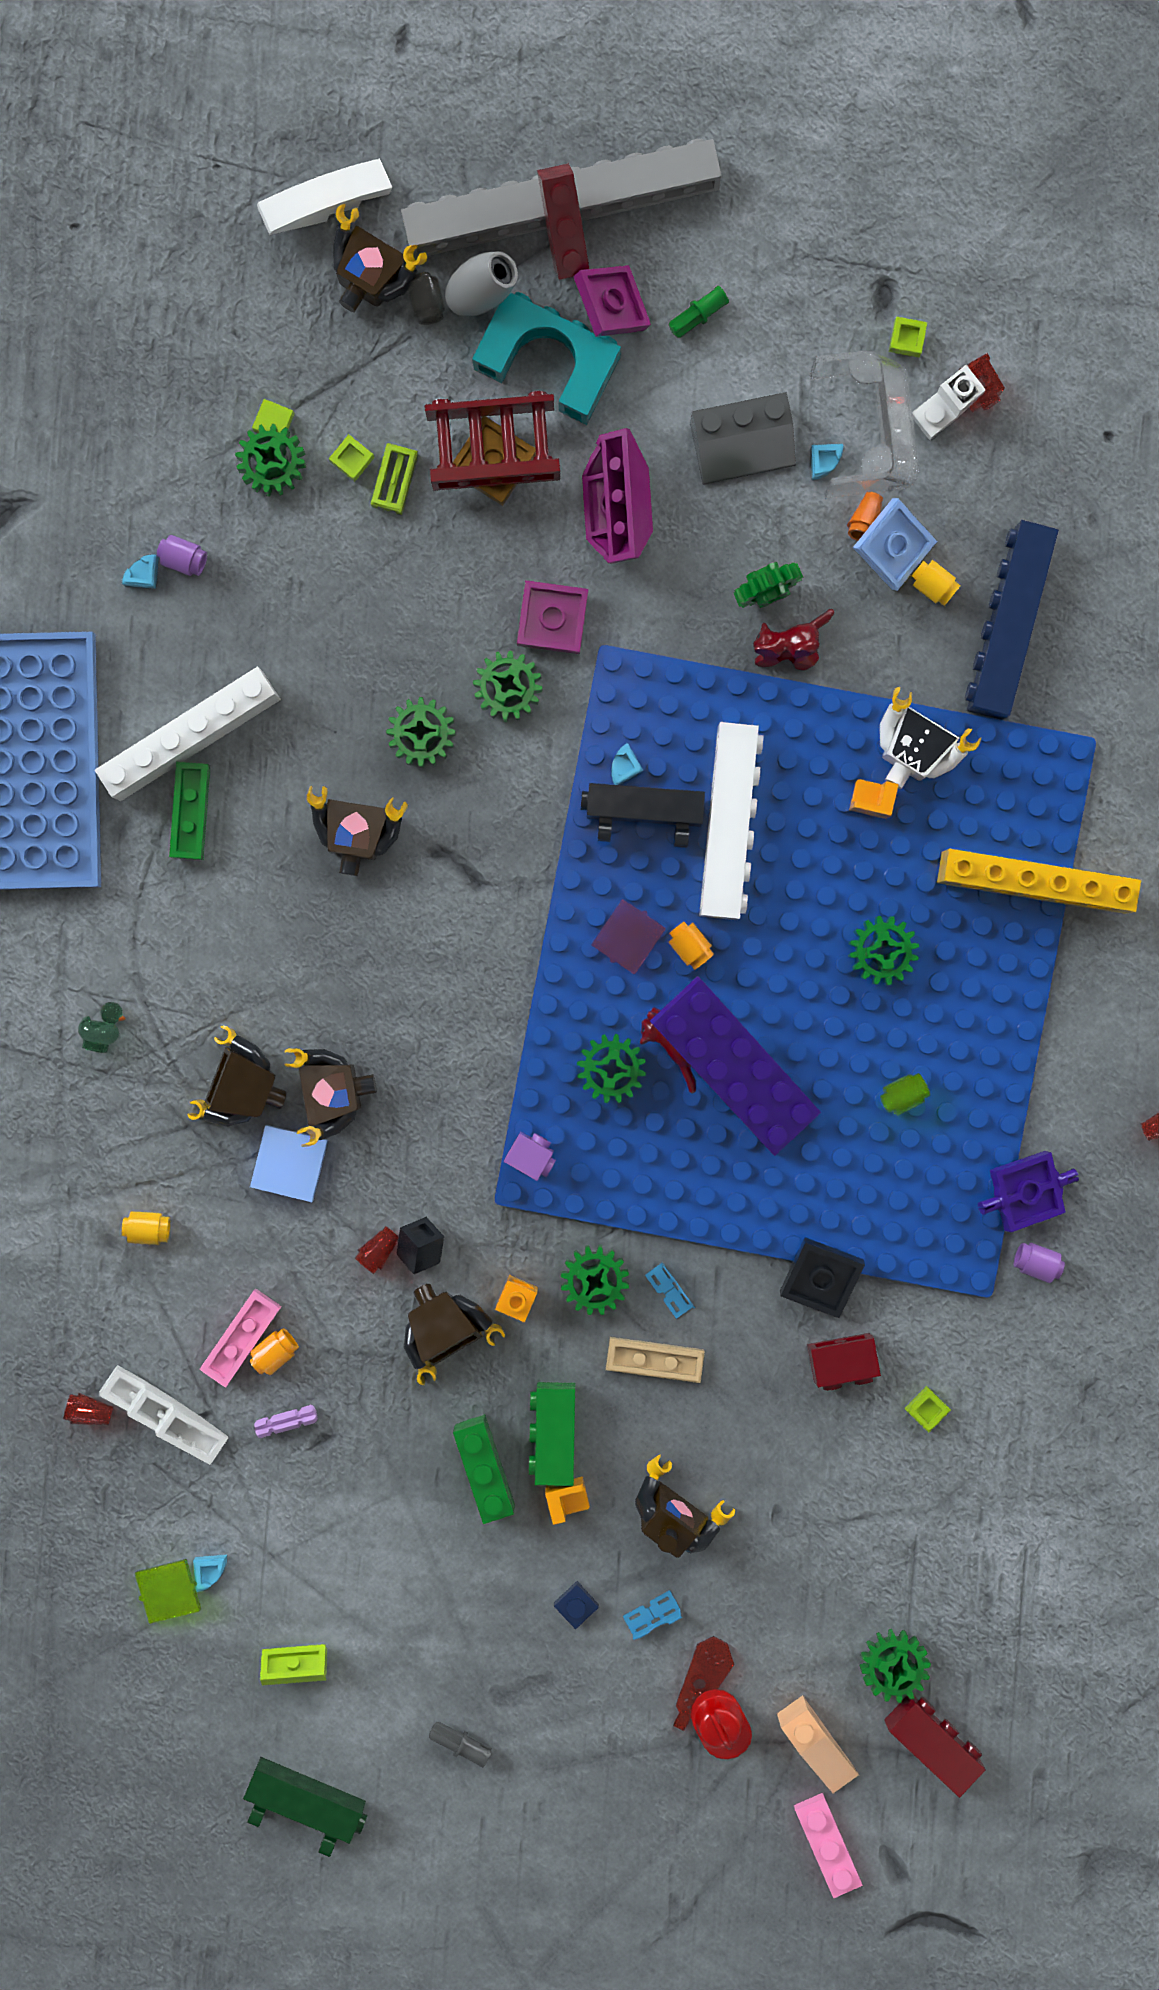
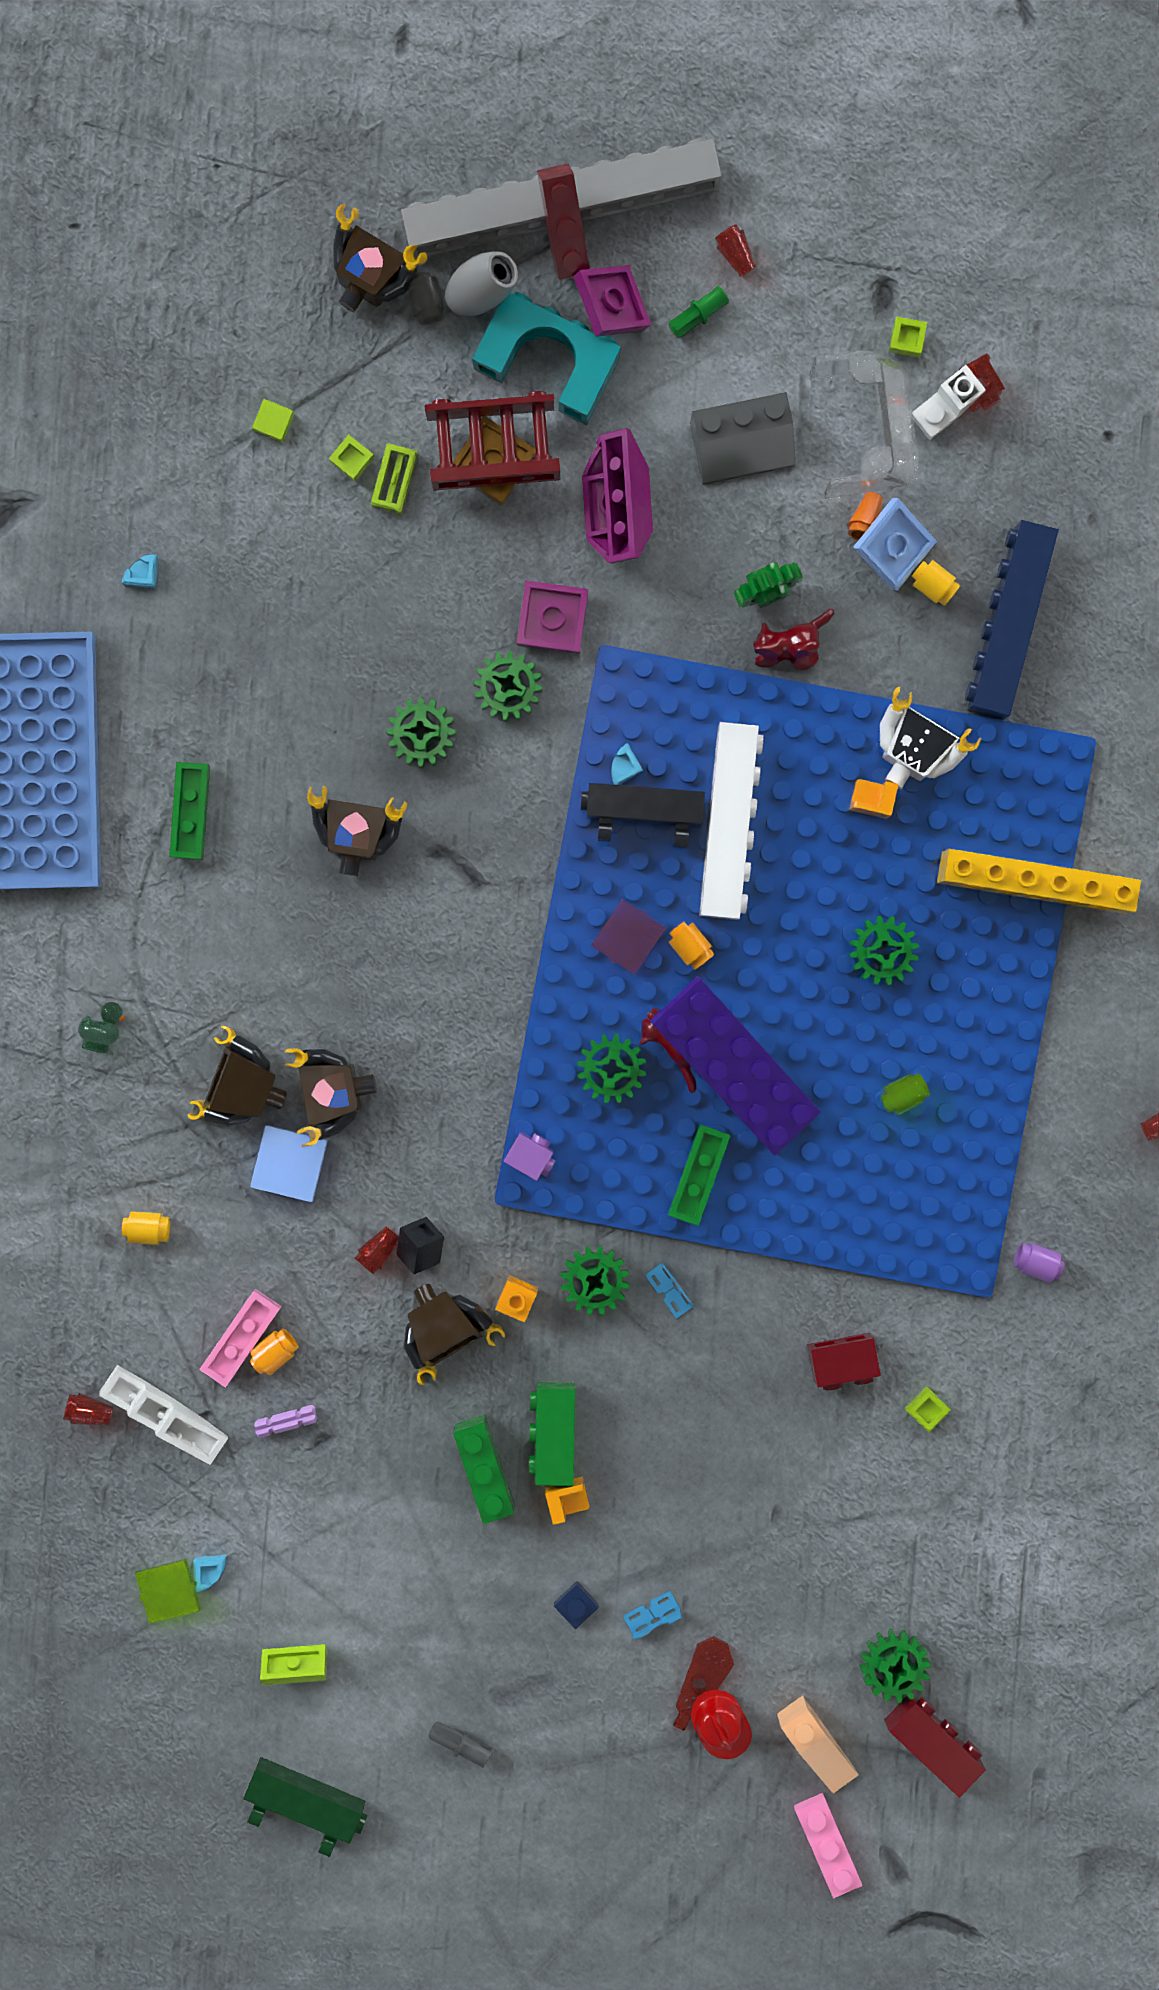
white brick [95,666,281,801] -> none
medium lavender brick [157,535,207,576] -> none
green gear [235,424,306,496] -> none
white slope [257,158,392,235] -> none
tan tile [606,1337,705,1383] -> none
torso [635,1455,735,1558] -> none
black plate [780,1237,865,1318] -> none
medium azure tile [810,444,843,480] -> none
dark purple plate [978,1151,1079,1233] -> none
none -> green plate [668,1124,731,1226]
none -> clear red cone [715,224,756,277]

